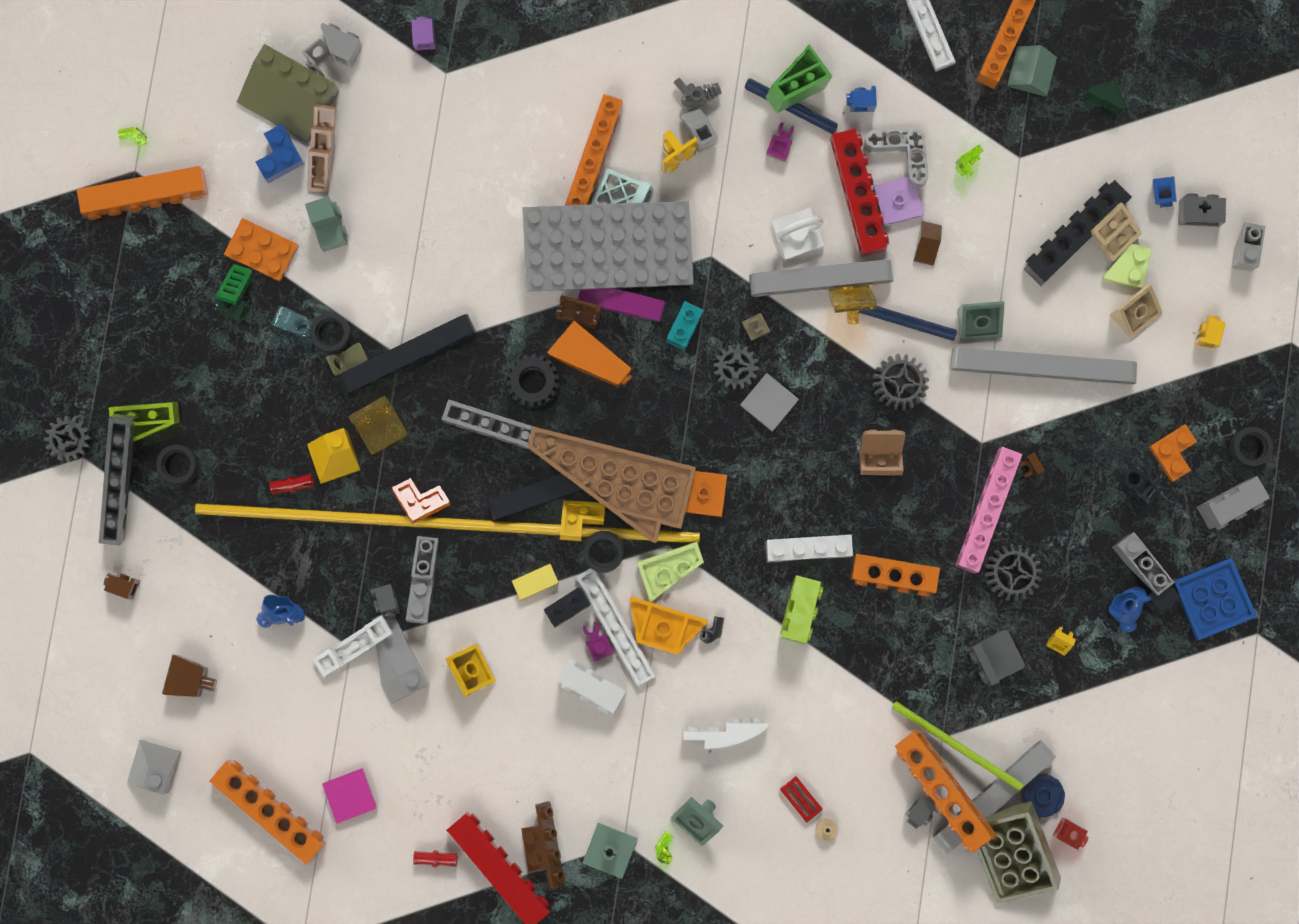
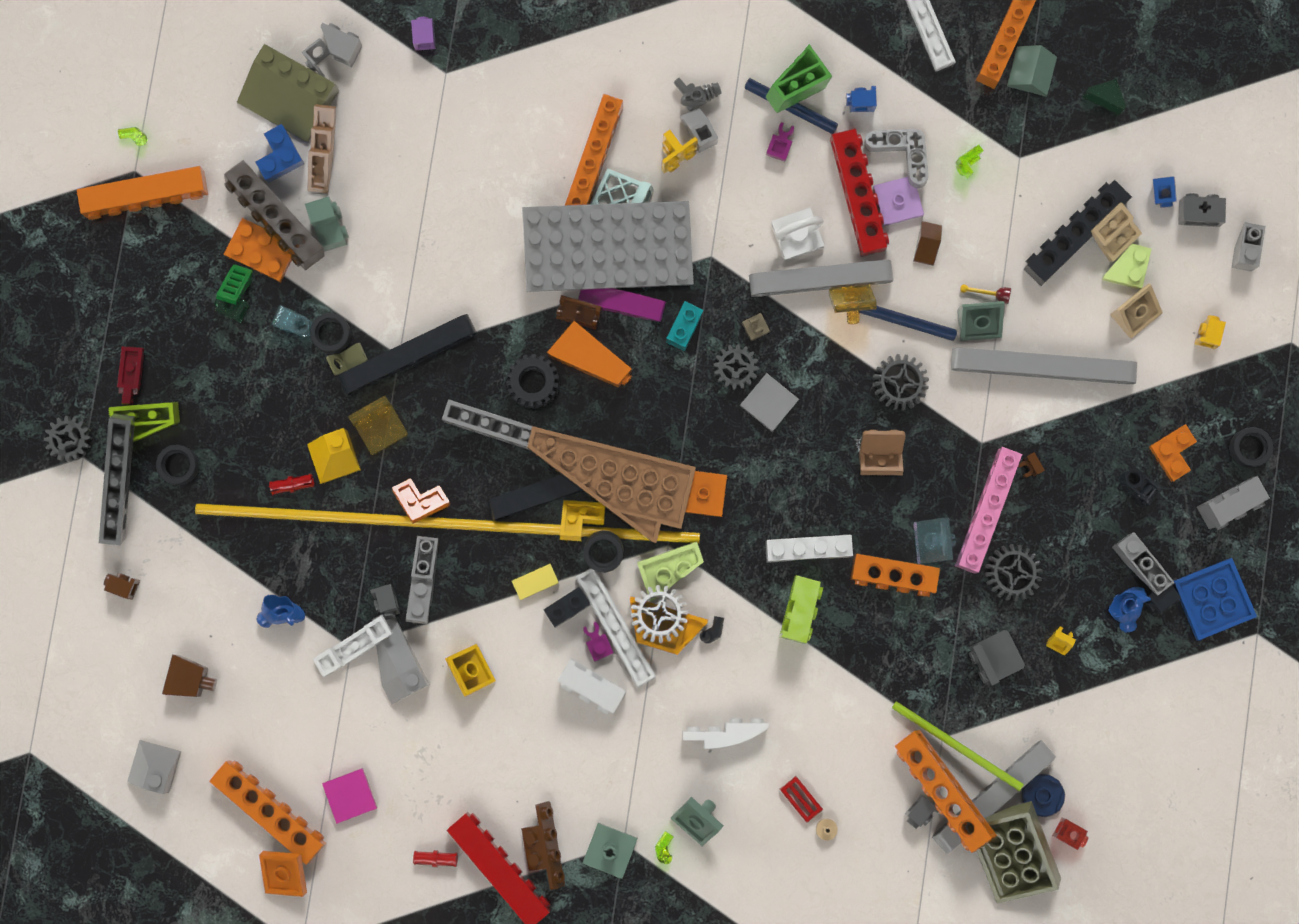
none -> dark red hinge [117,346,145,406]
none -> dark brown brick [224,160,325,271]
none -> orange plate [259,851,307,897]
none -> white gear [631,585,688,643]
none -> clear light blue tile [913,518,956,564]
none -> hinge [960,284,1011,304]

